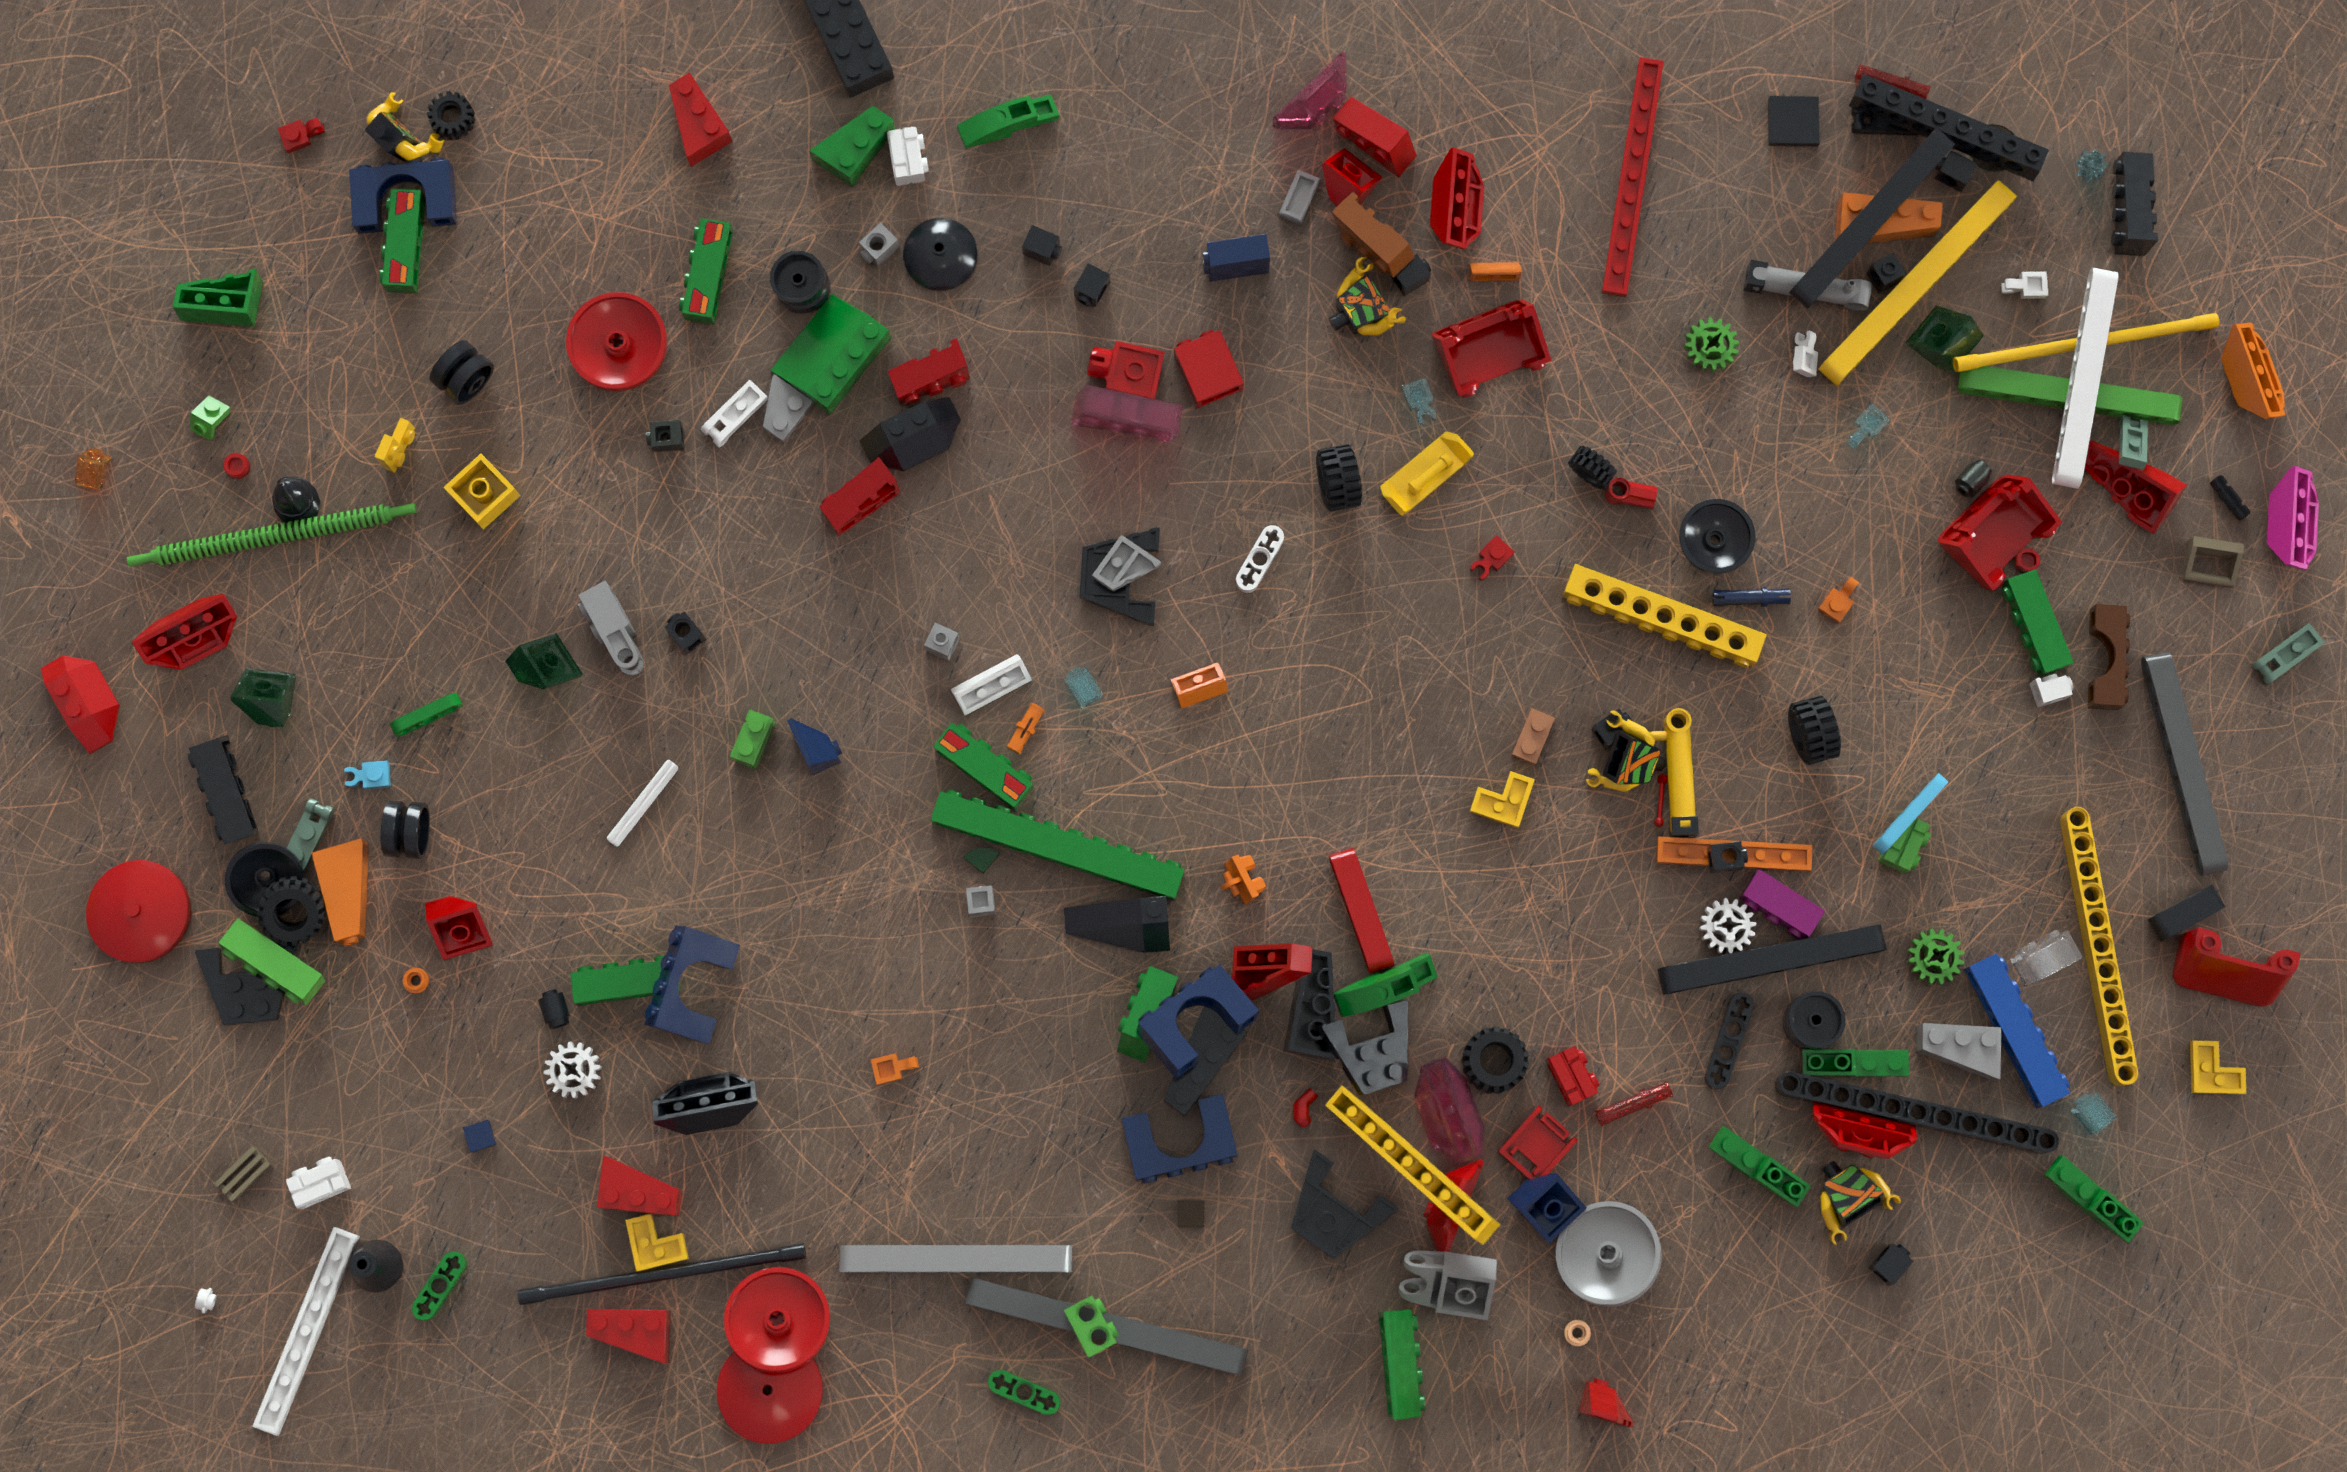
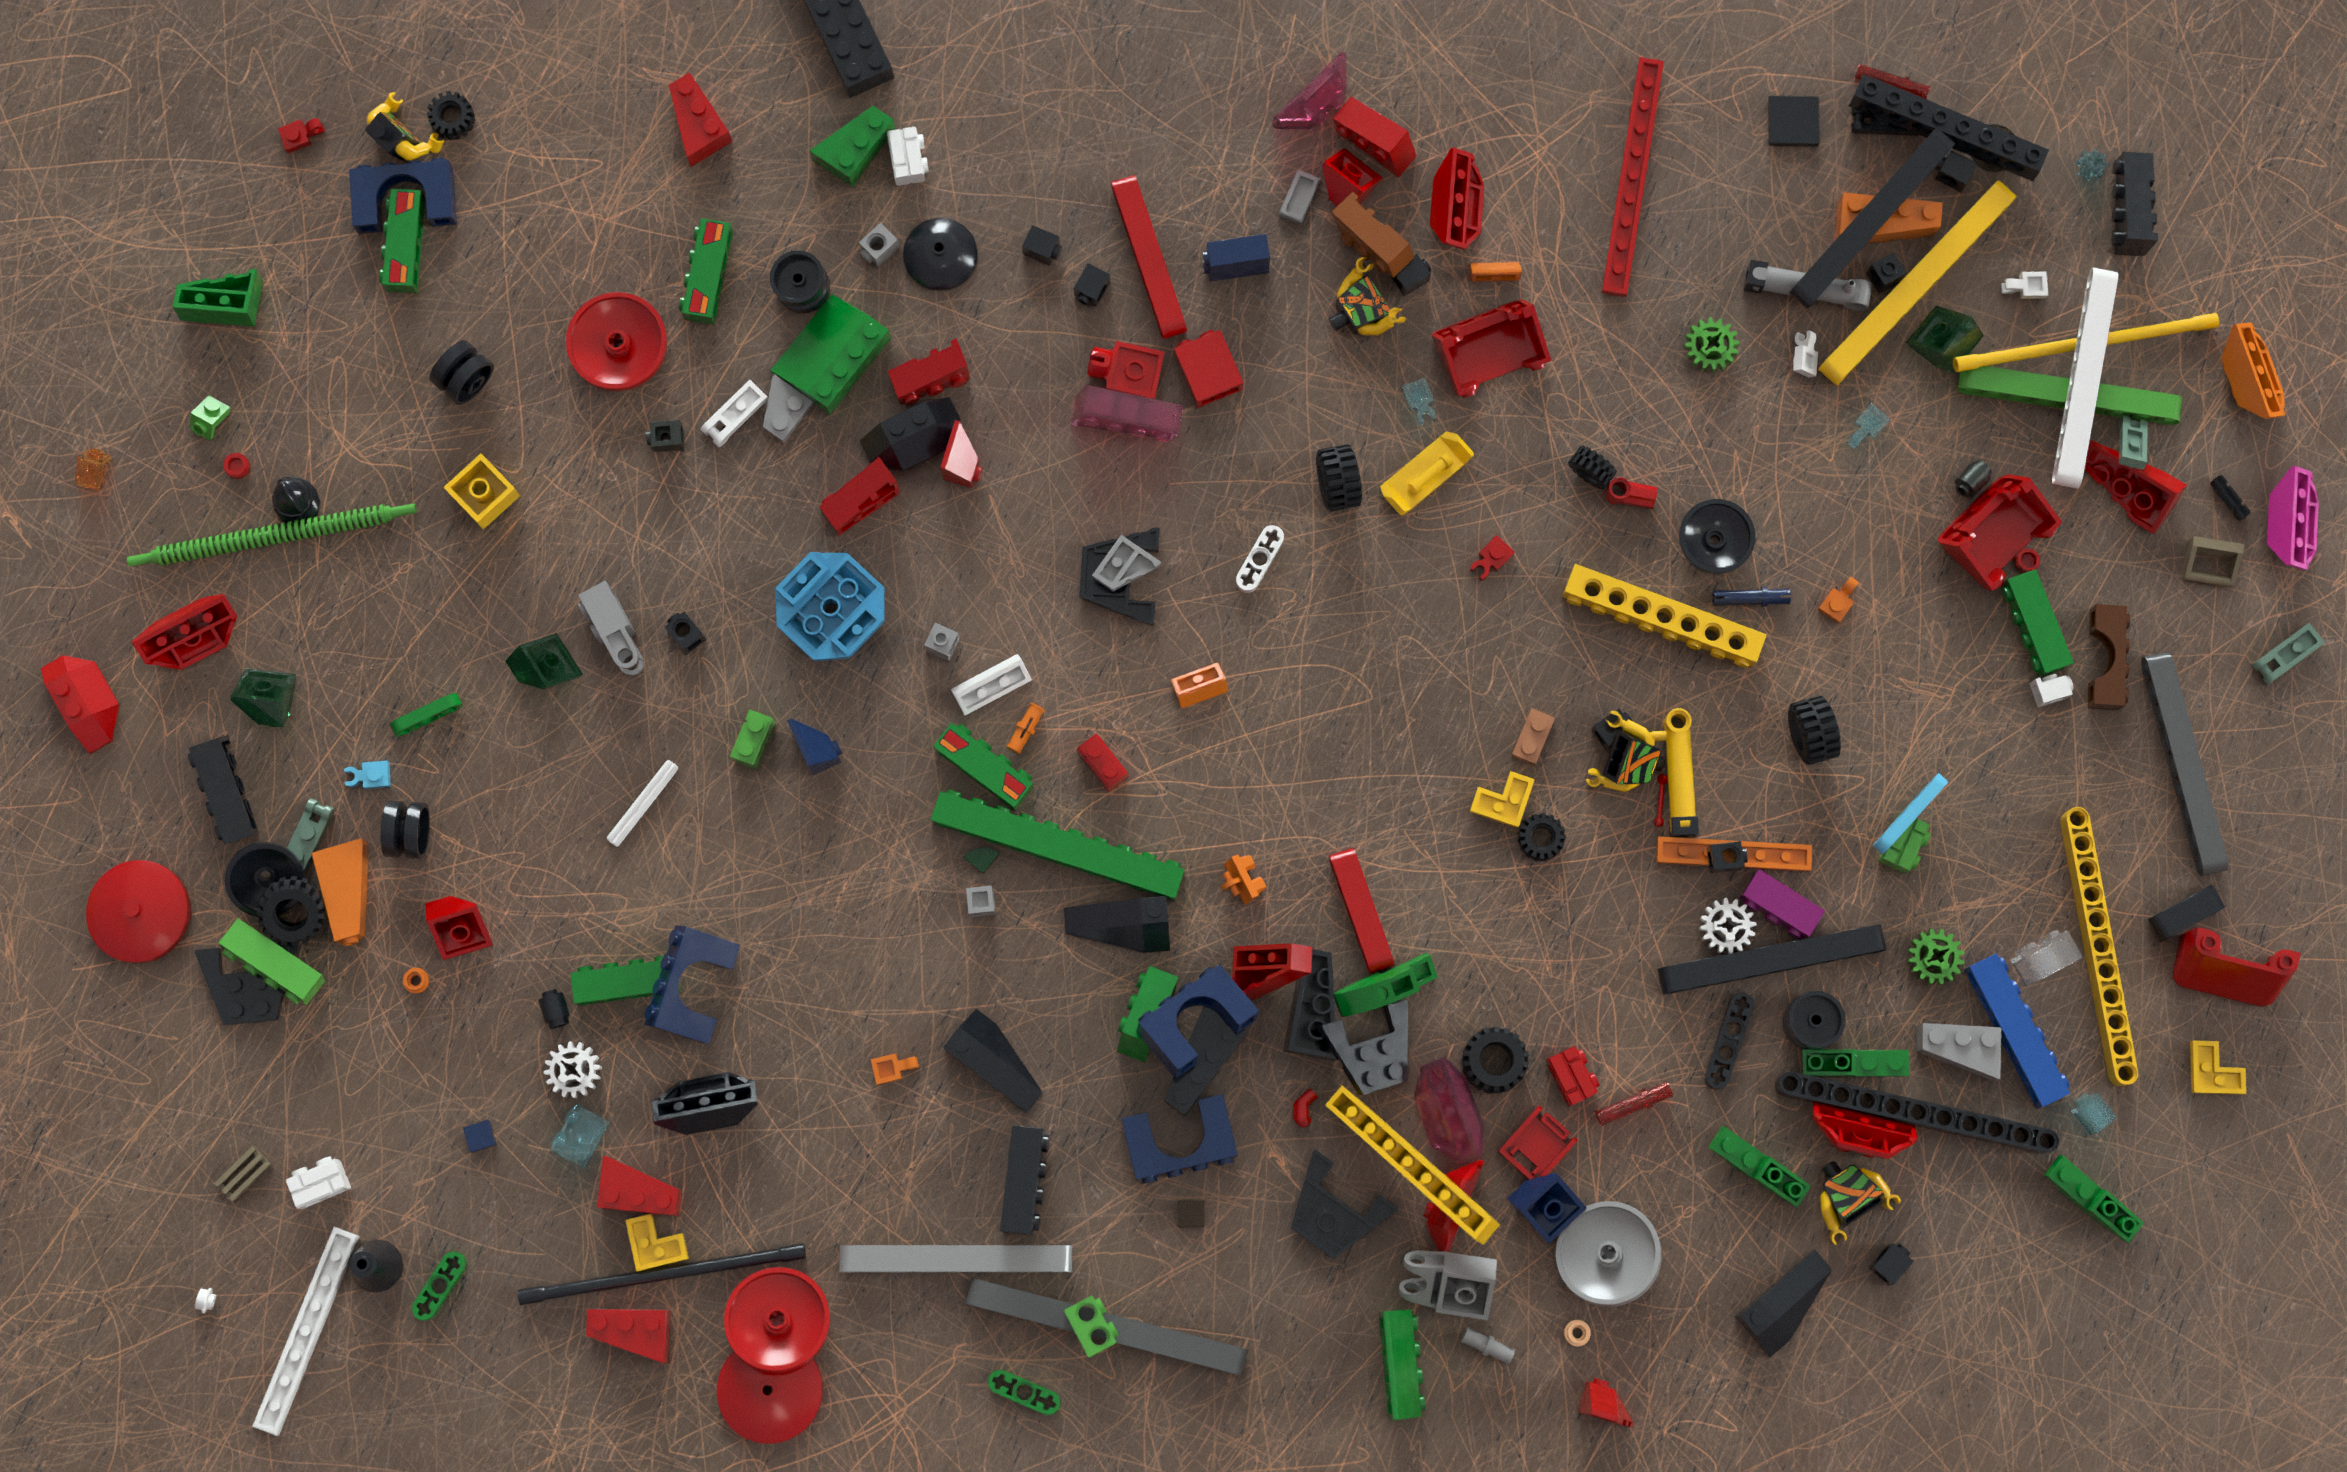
yellow plate [374,418,415,473] -> none
green slope [957,94,1060,149] -> none
clear light blue brick [1064,667,1103,709] -> none
none -> clear light blue bracket [551,1104,610,1168]
none -> dark azure piece [775,552,885,662]
none -> slope [940,420,982,488]
none -> black wedge [943,1009,1042,1113]
none -> black brick [1000,1125,1050,1236]
none -> red brick [1077,733,1129,793]
none -> red beam [1111,175,1187,340]
none -> light grey pin [1460,1327,1515,1365]
none -> black tyre [1518,813,1566,862]
none -> black wedge [1735,1250,1832,1358]

